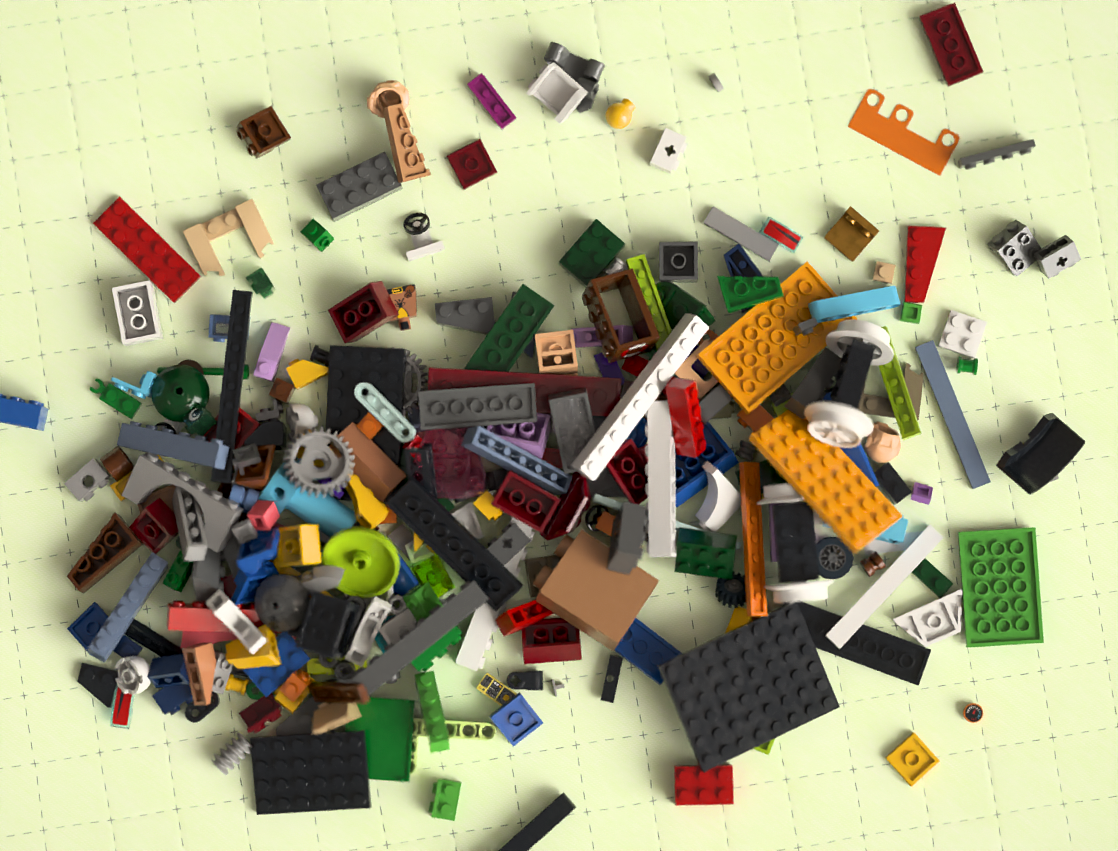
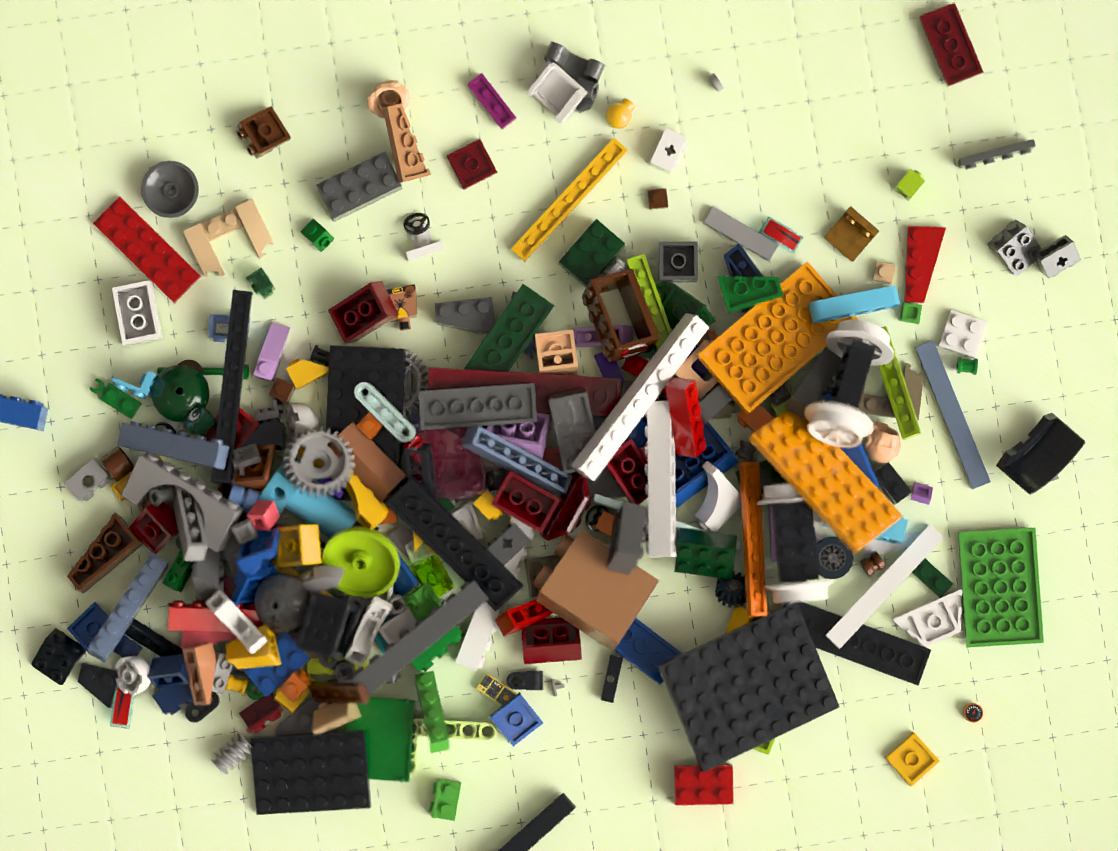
dark grey plate [793,317,818,336] -> none
orange piece [848,89,960,176] -> none
none -> black bracket [31,628,86,685]
none -> dark grey dish [141,161,199,218]
none -> dark grey bush [149,485,175,506]
none -> yellow plate [511,138,628,262]
none -> reddish brown plate [647,188,668,210]
none -> lime brick [894,169,925,201]

